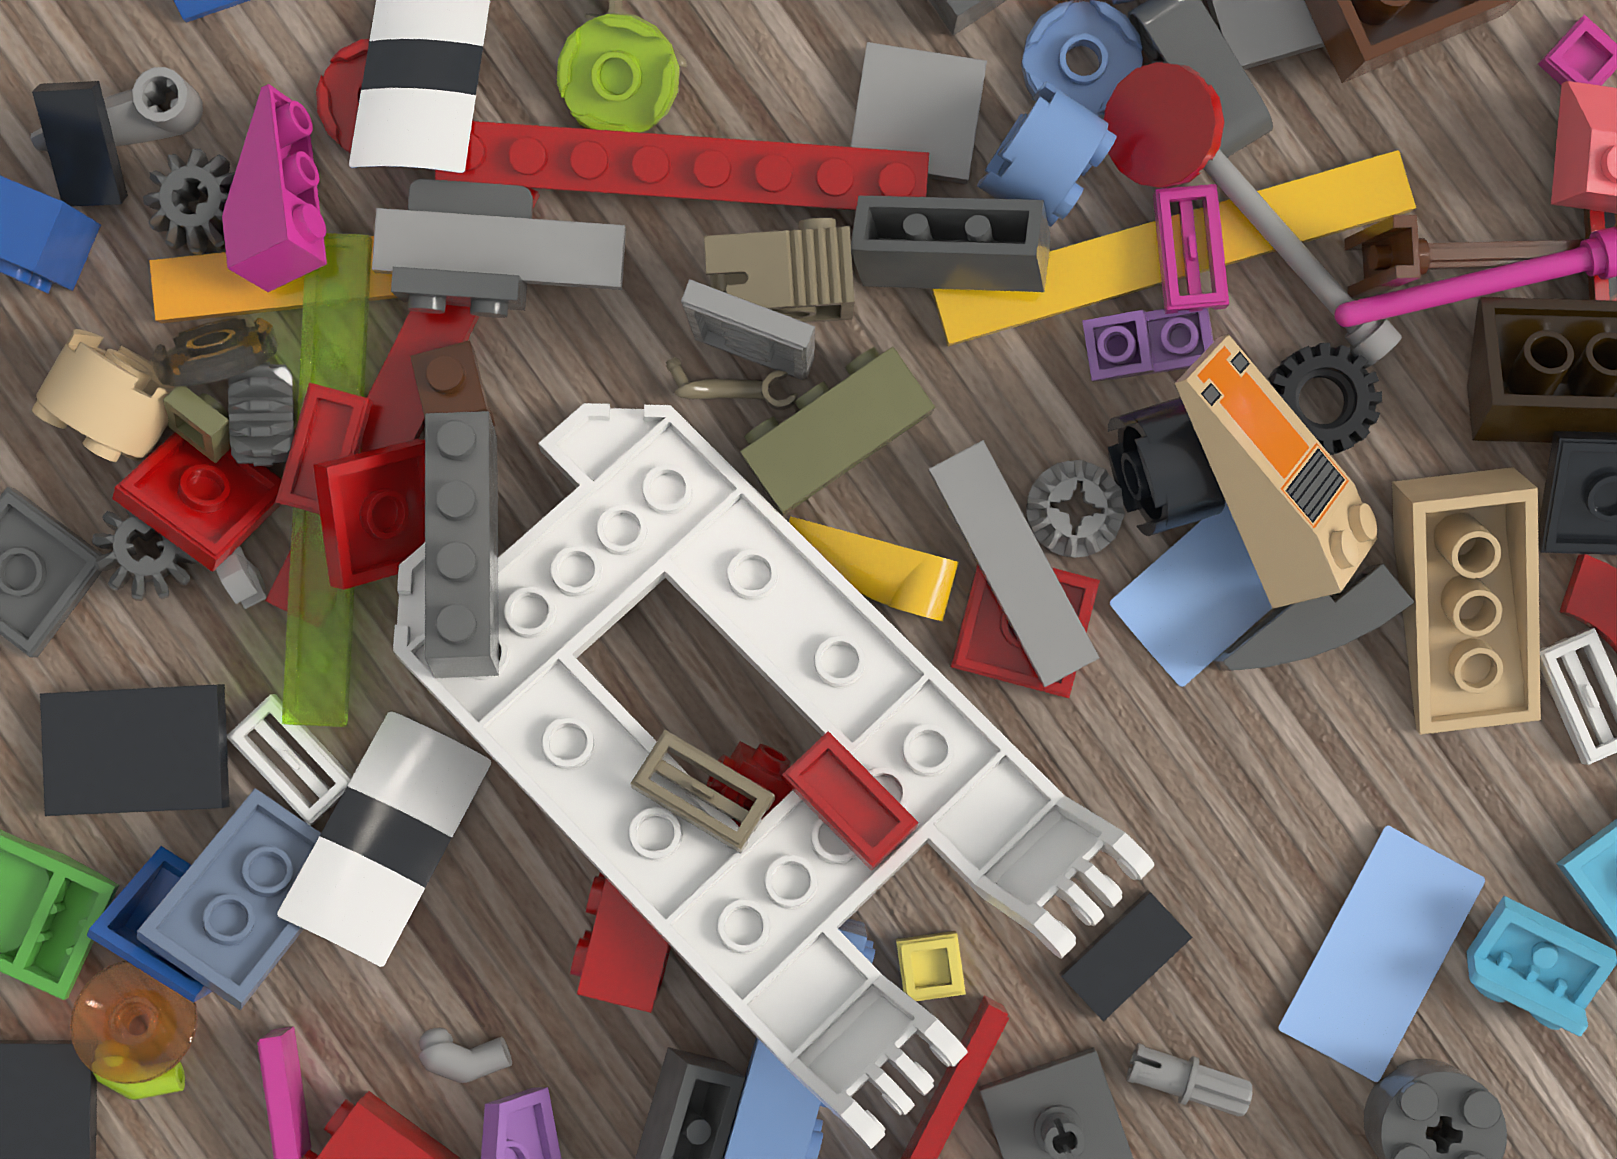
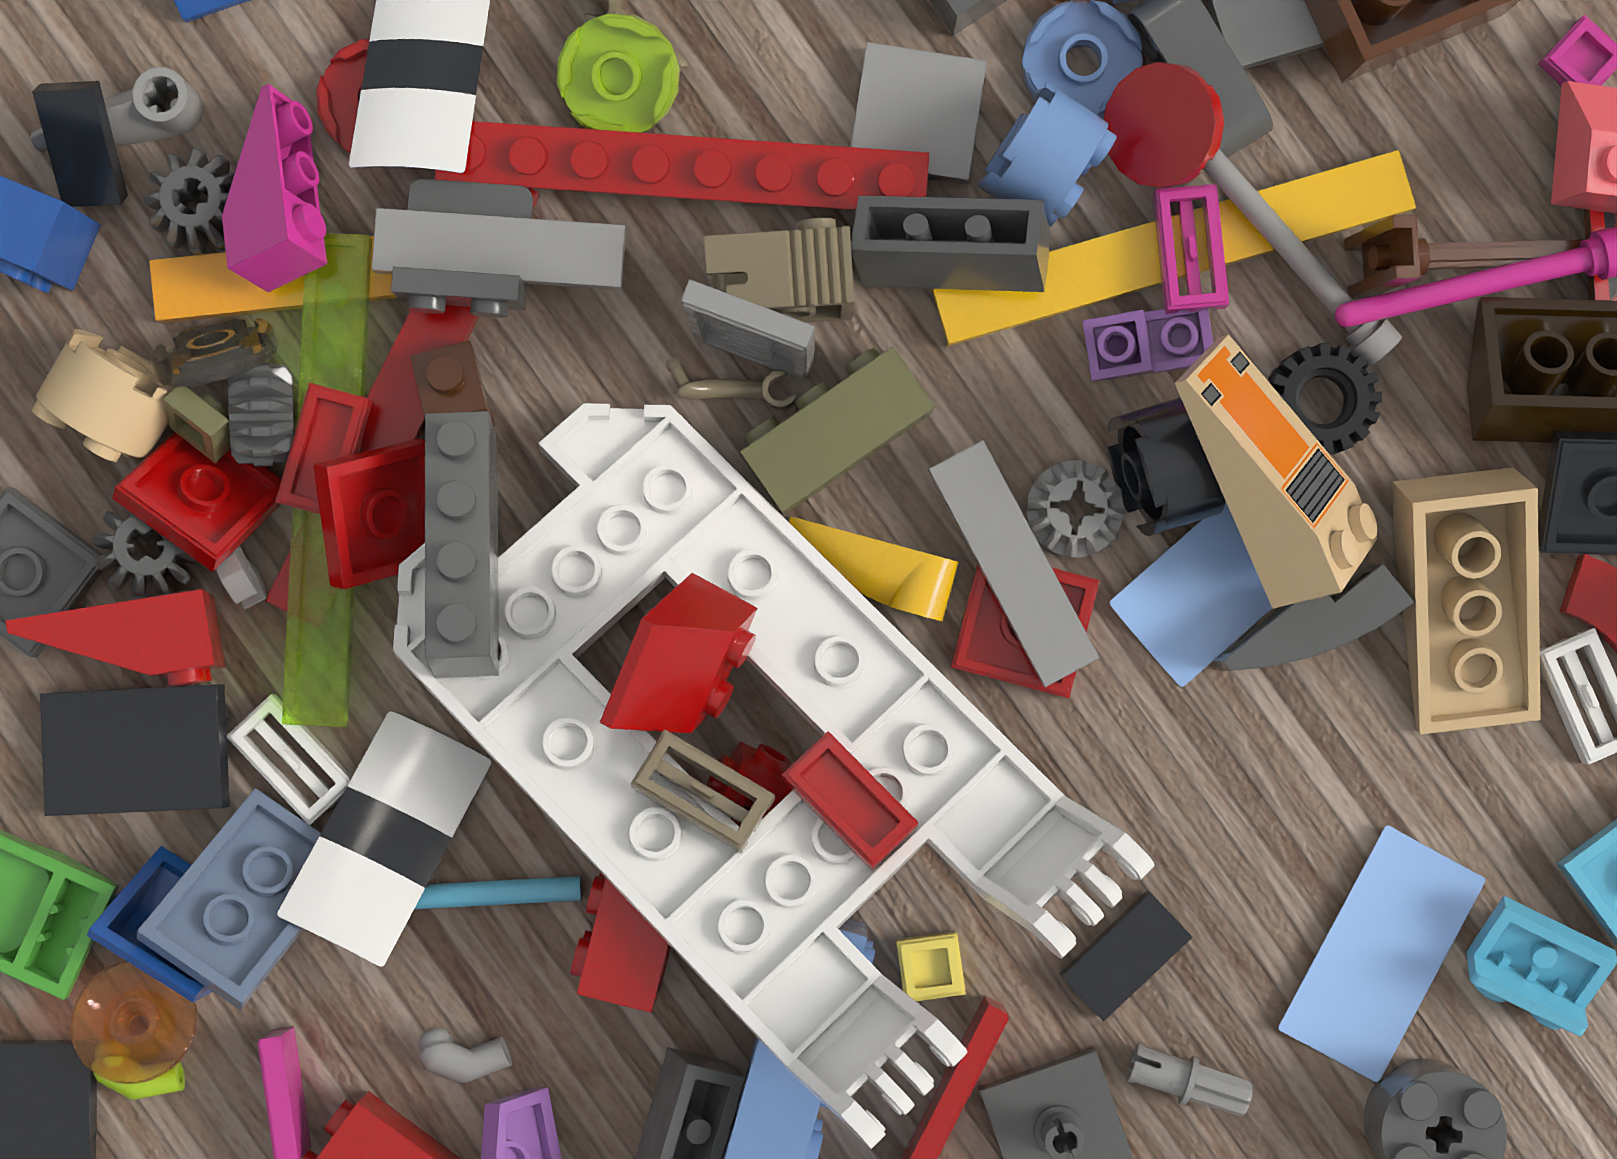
none -> red slope [5,589,225,687]
none -> medium azure bar [414,876,582,909]
none -> red slope [599,572,758,733]

